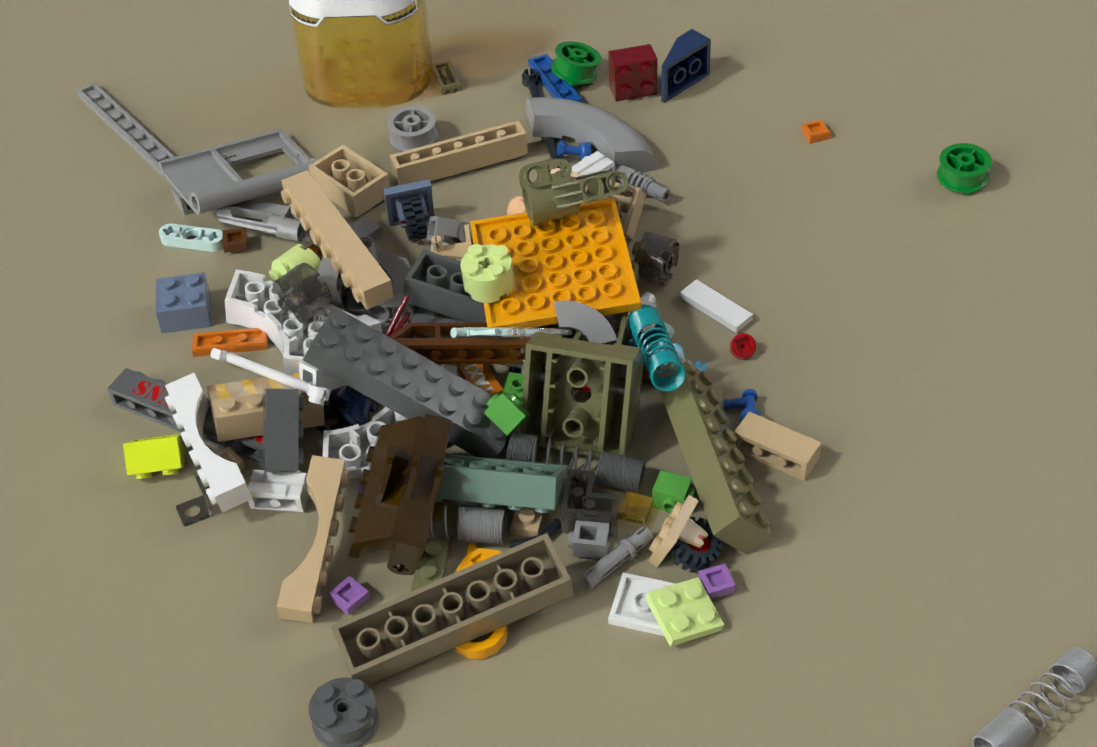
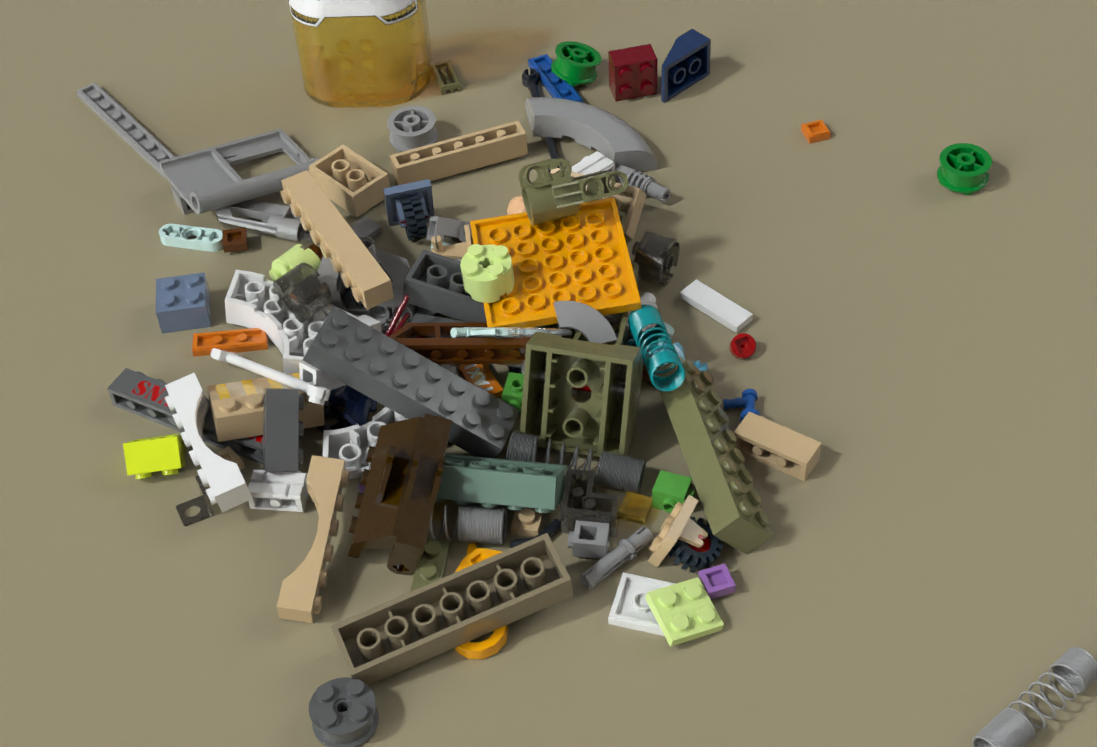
medium lavender plate [328,576,370,615] -> none
bright green brick [484,392,530,435] -> none
blue piece [557,140,591,159] -> none

